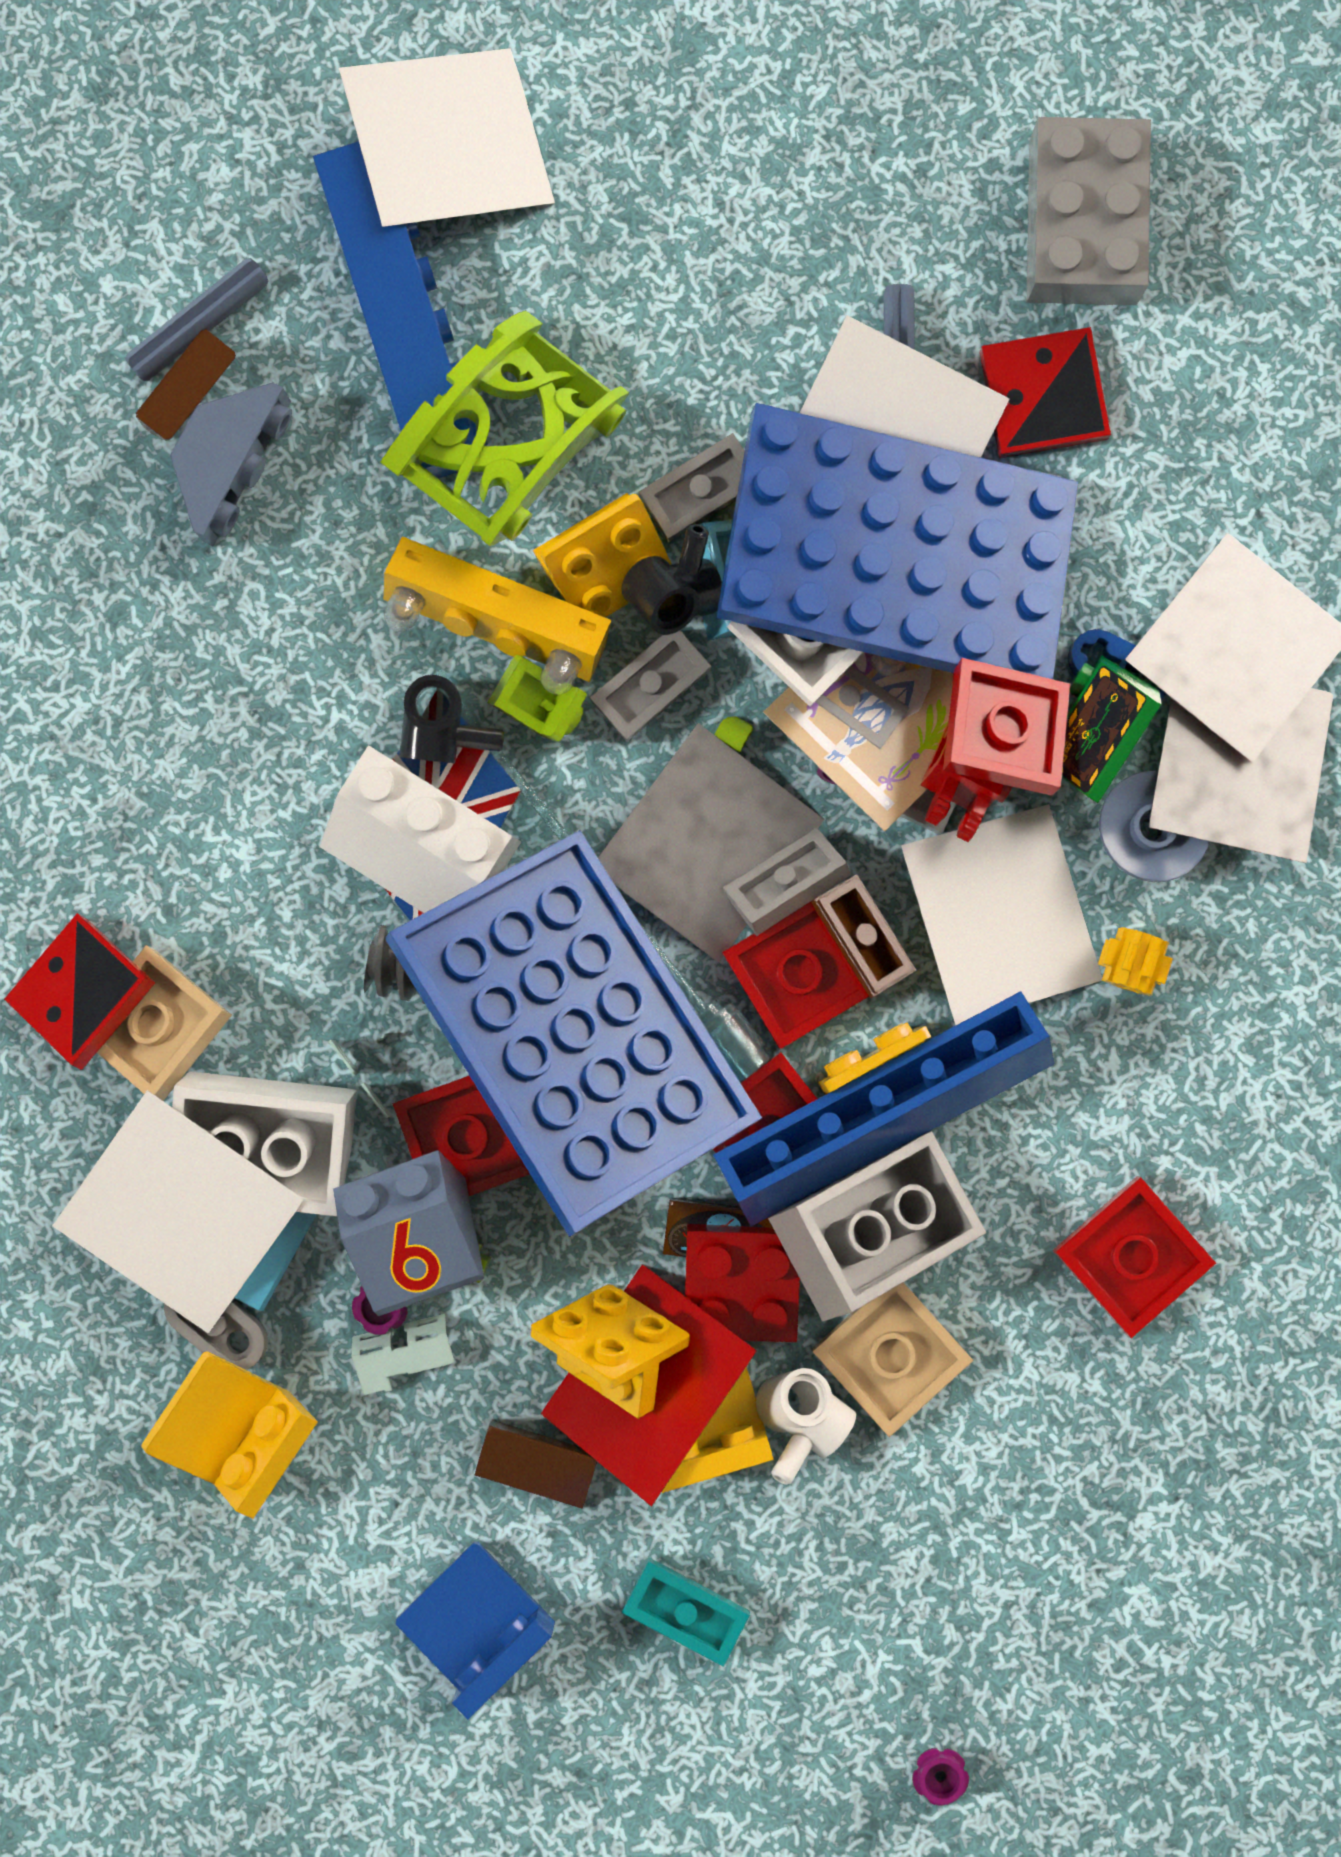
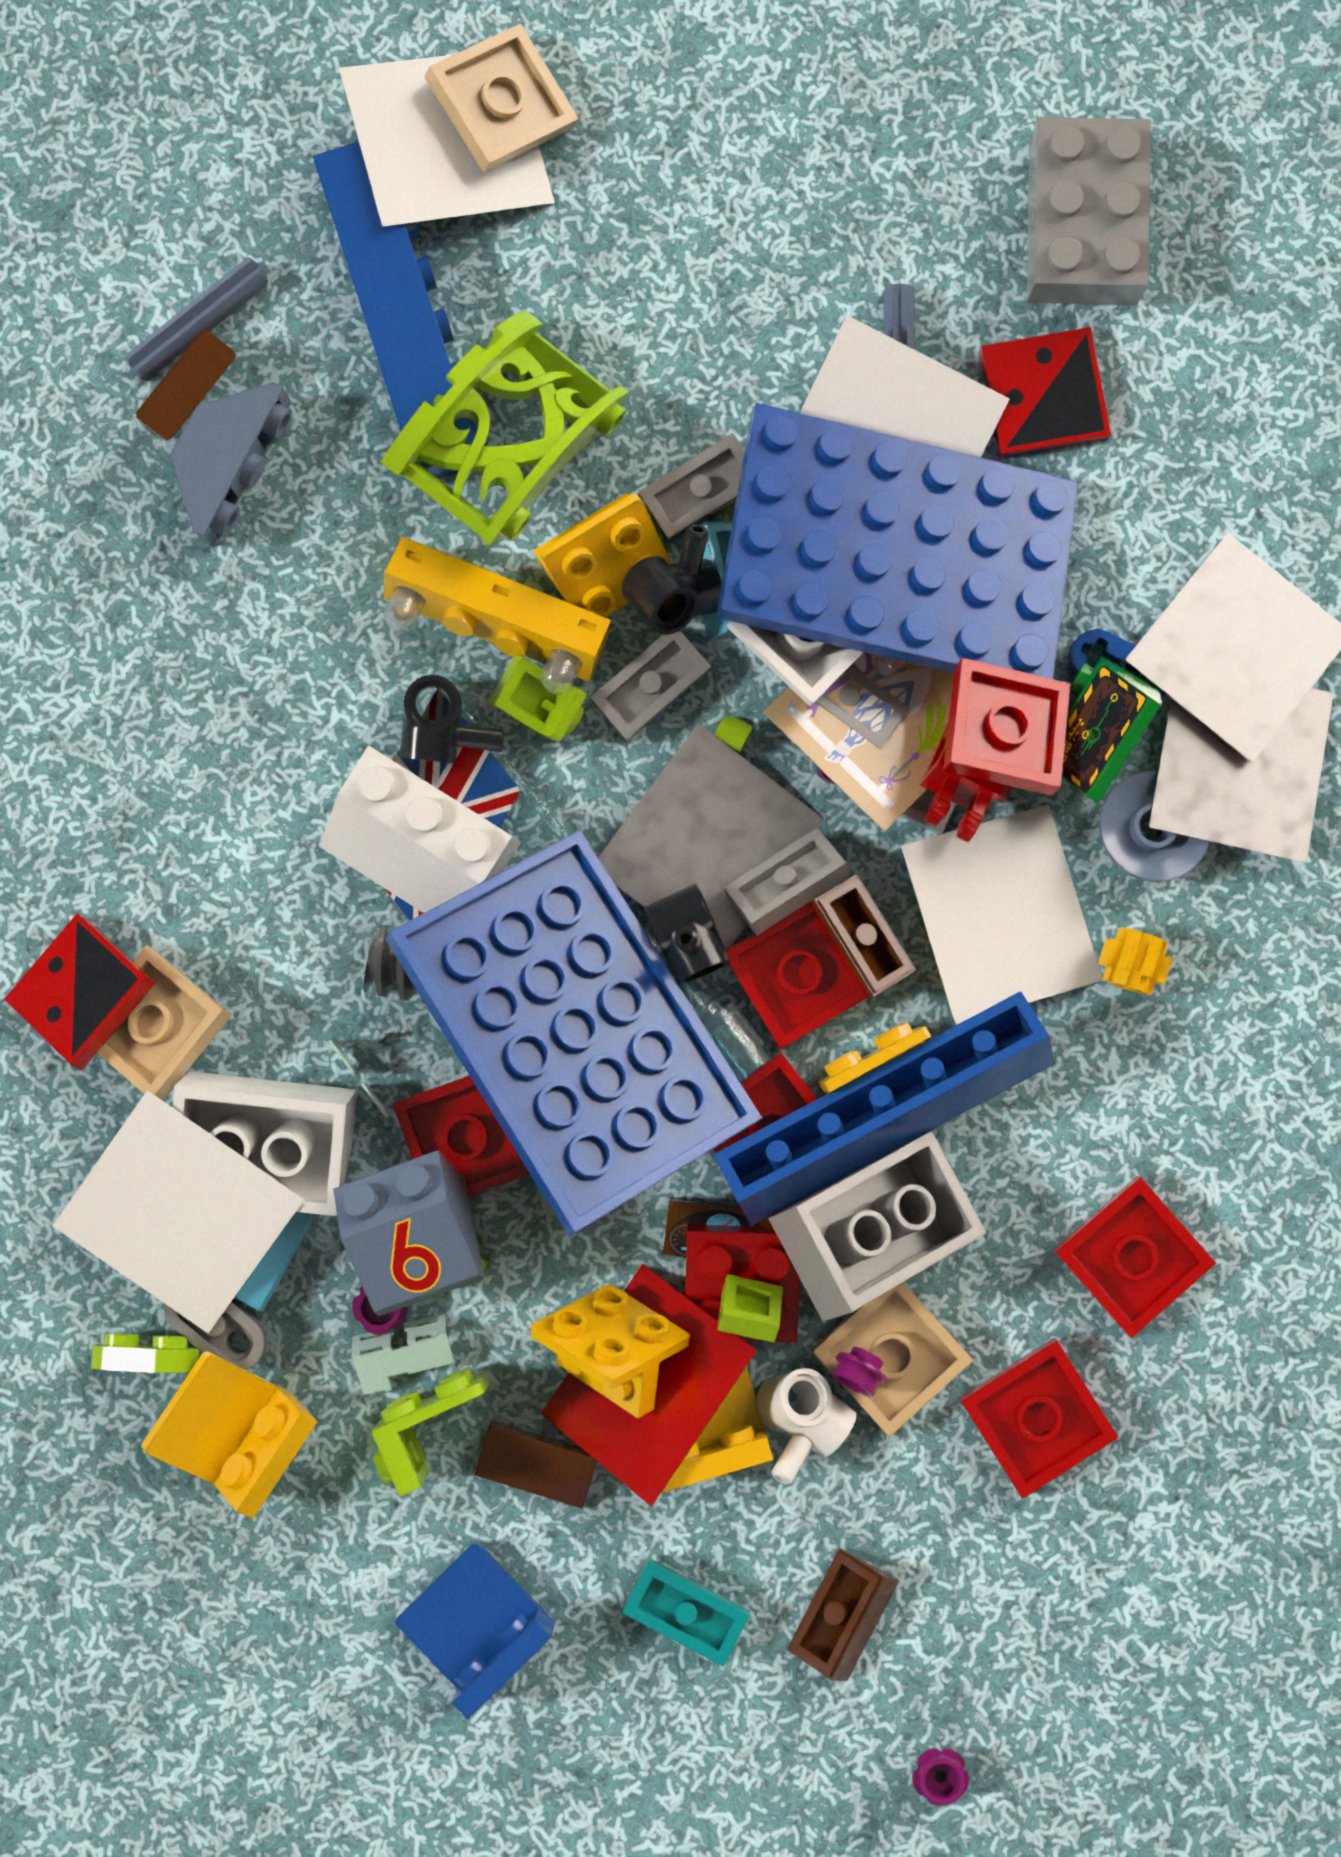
none -> lime plate [91,1333,199,1373]
none -> lime bracket [371,1367,490,1497]
none -> tan plate [424,24,579,173]
none -> black piece [644,883,731,984]
none -> lime plate [717,1274,783,1343]
none -> reddish brown slope [787,1548,899,1681]
none -> magenta plate [832,1346,888,1397]
none -> red plate [959,1338,1119,1499]

